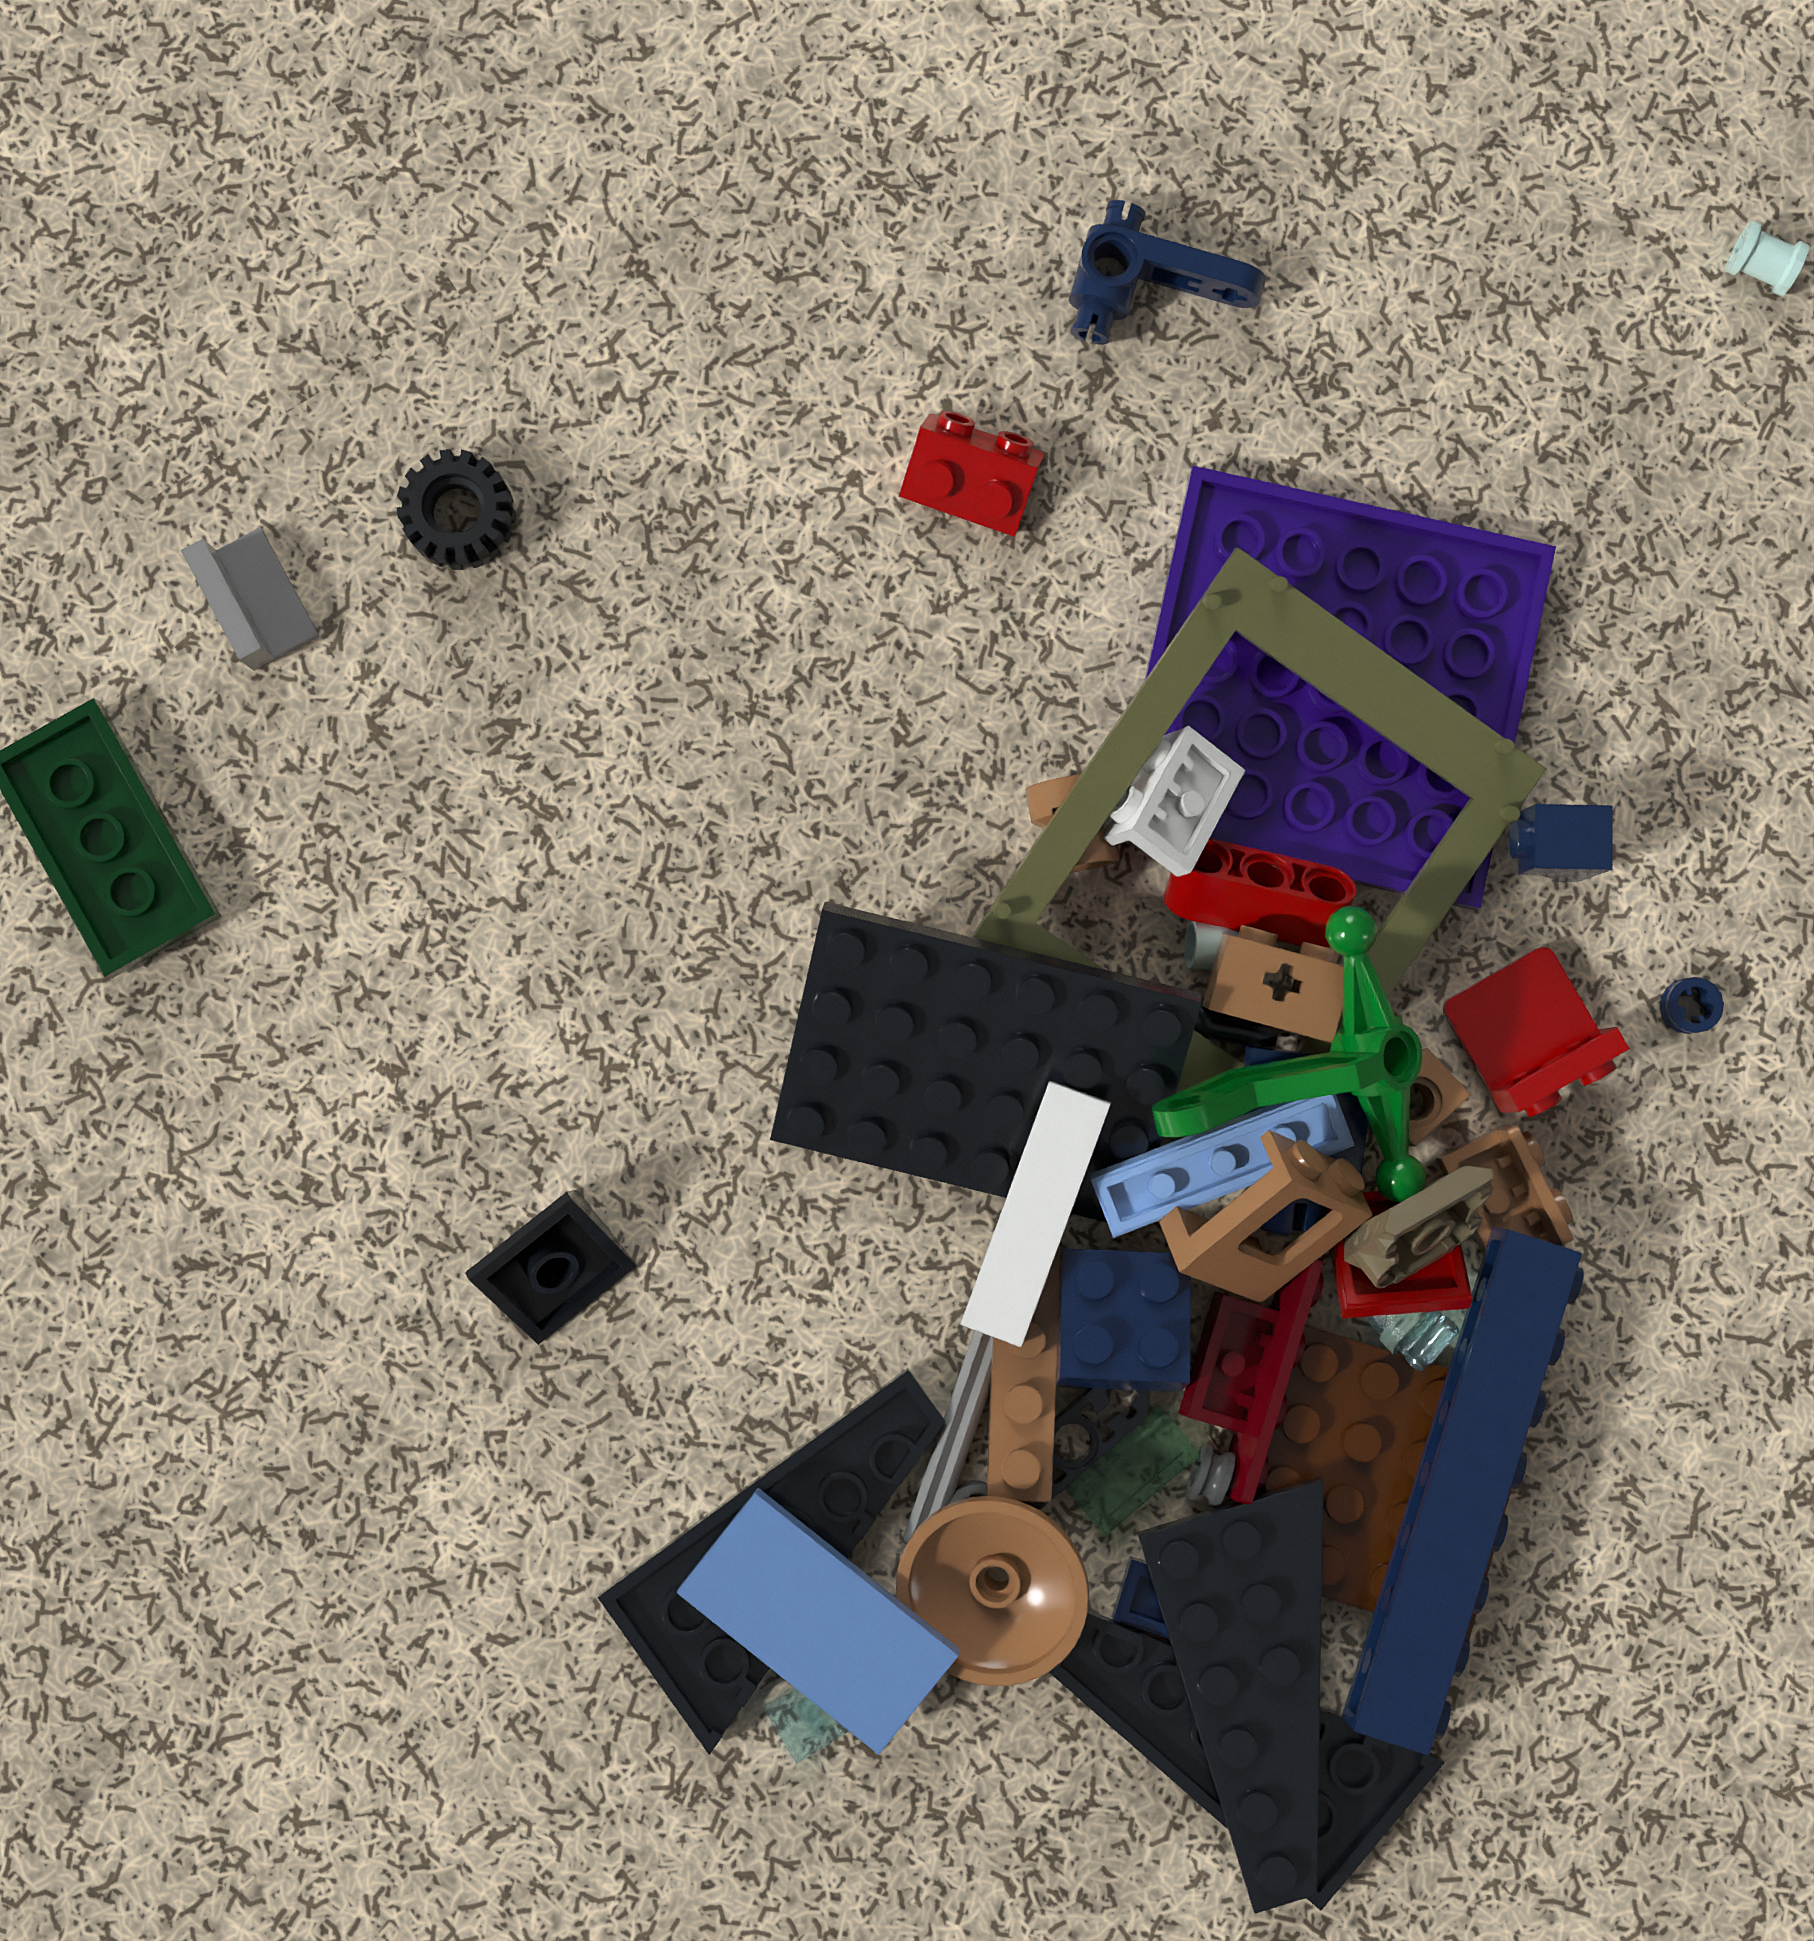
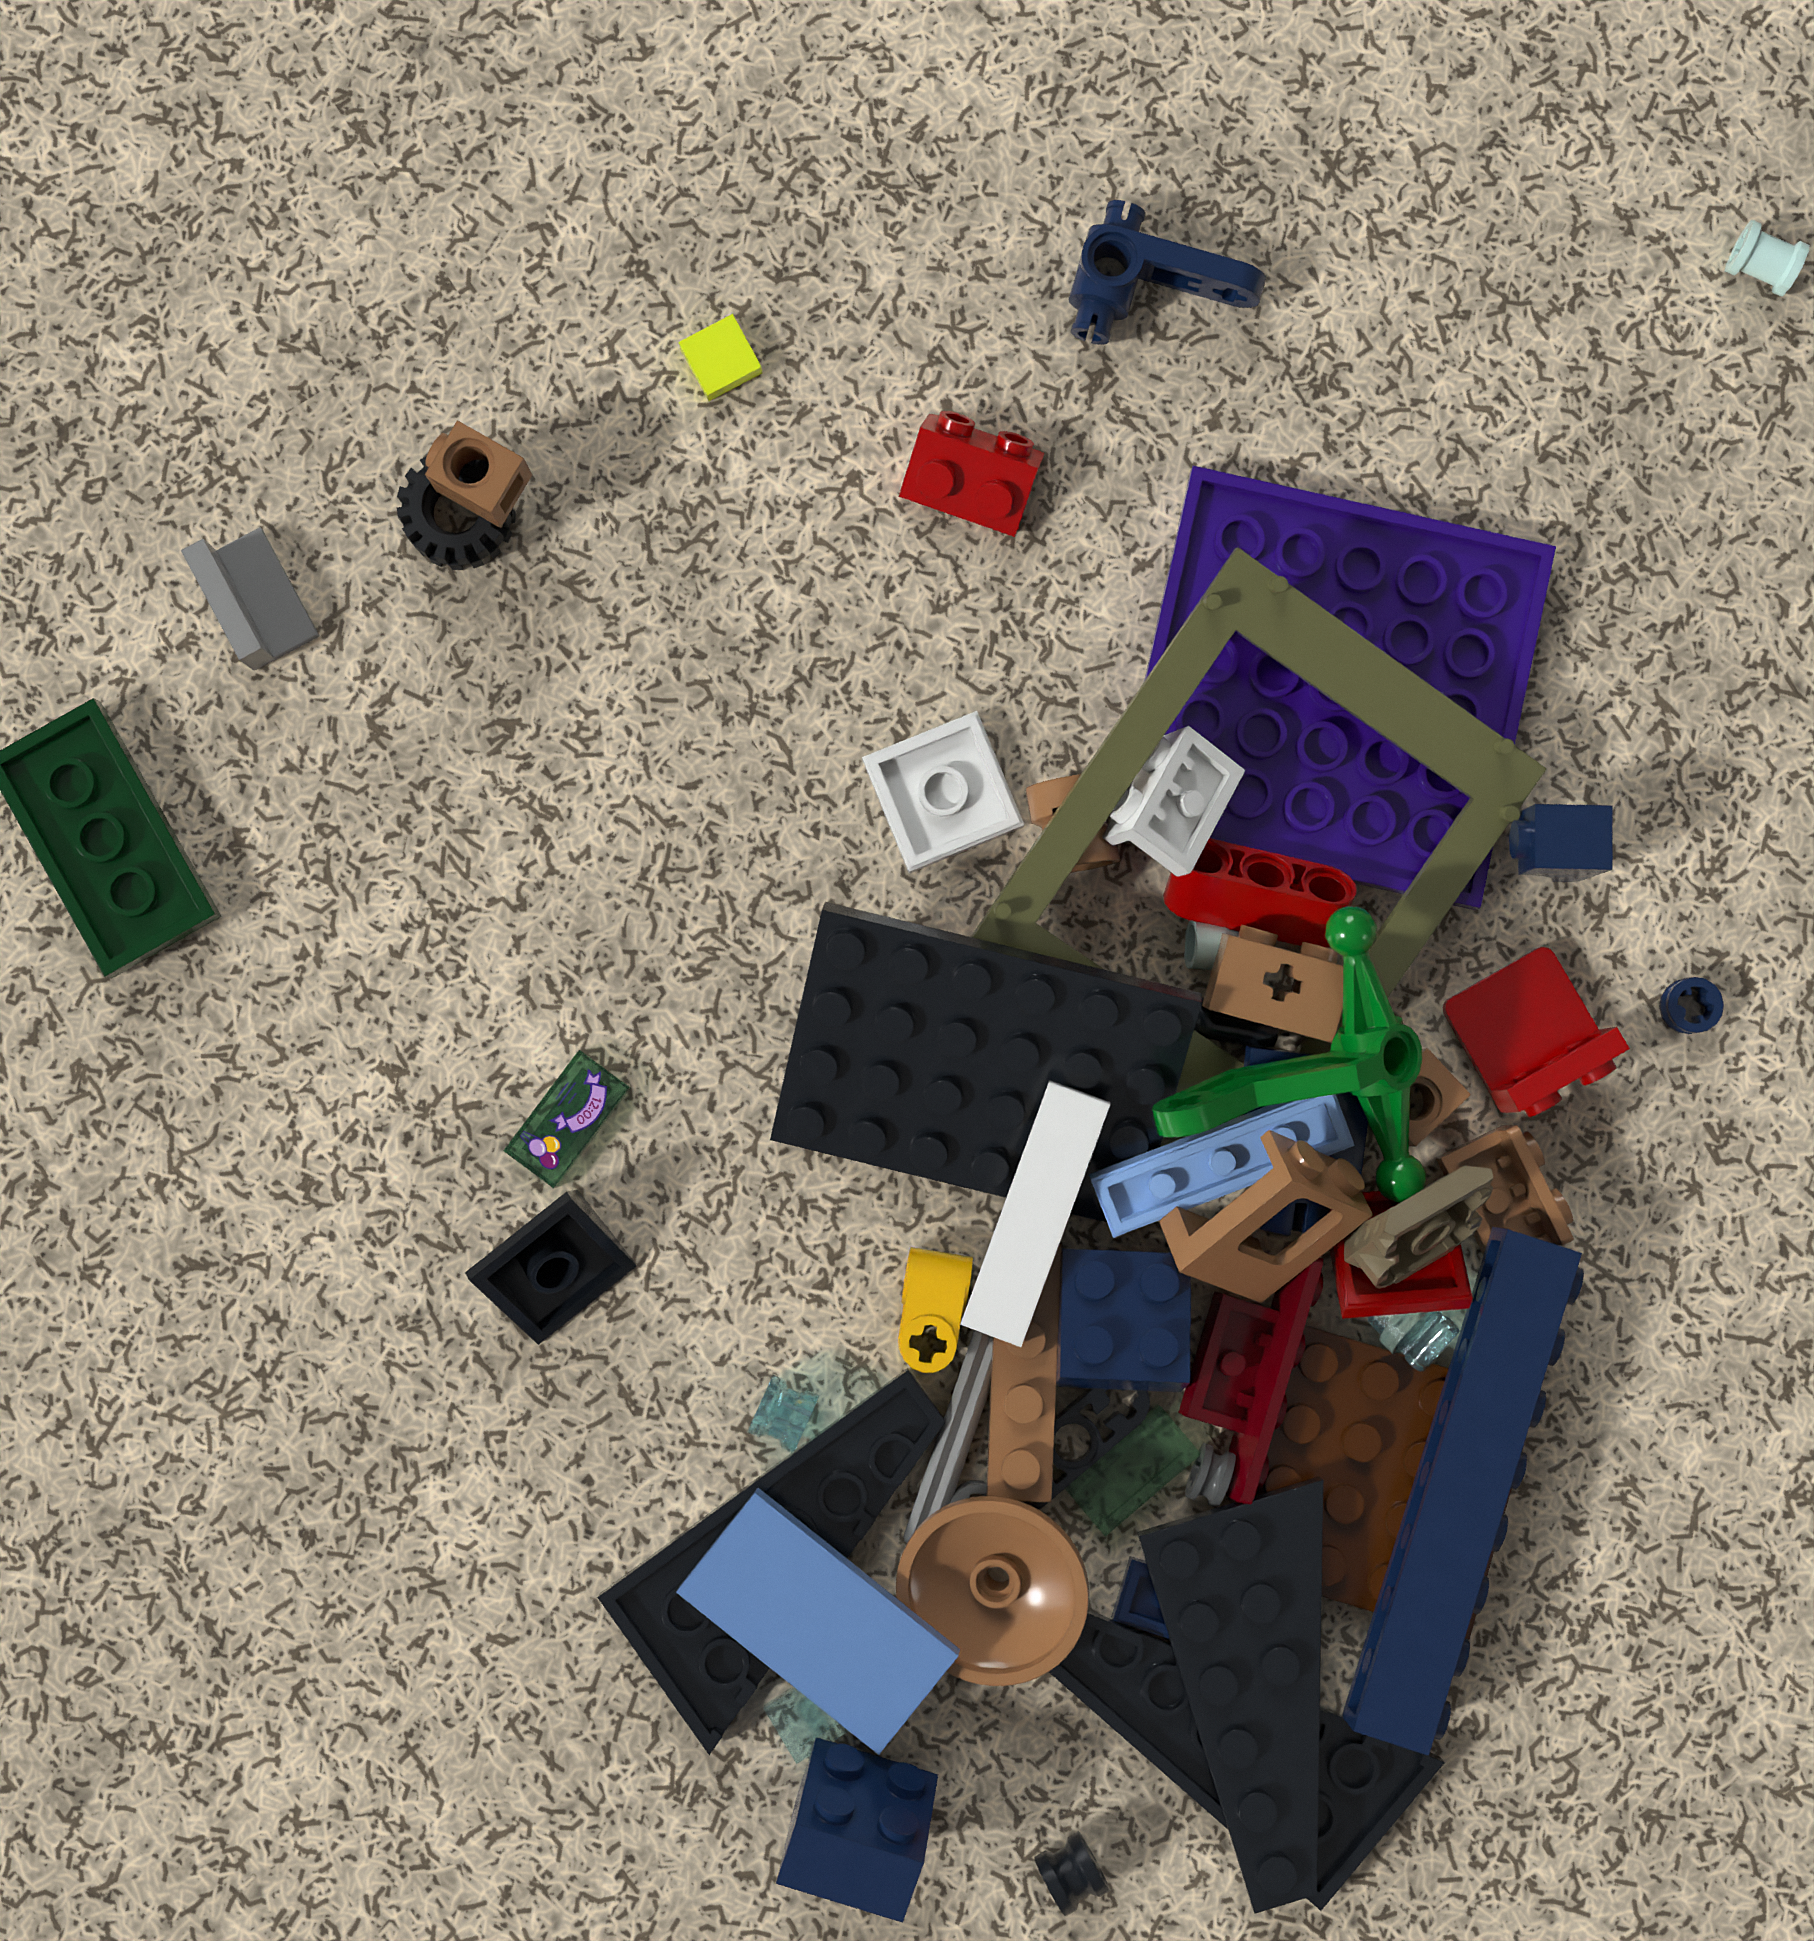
none -> medium nougat brick [425,420,532,528]
none -> clear green tile [503,1050,631,1188]
none -> neon yellow tile [678,314,763,401]
none -> clear light blue wheel [747,1374,819,1453]
none -> dark blue brick [776,1737,939,1923]
none -> white tile [862,711,1024,874]
none -> yellow piece [898,1247,973,1373]
none -> black wheel [1034,1831,1110,1916]

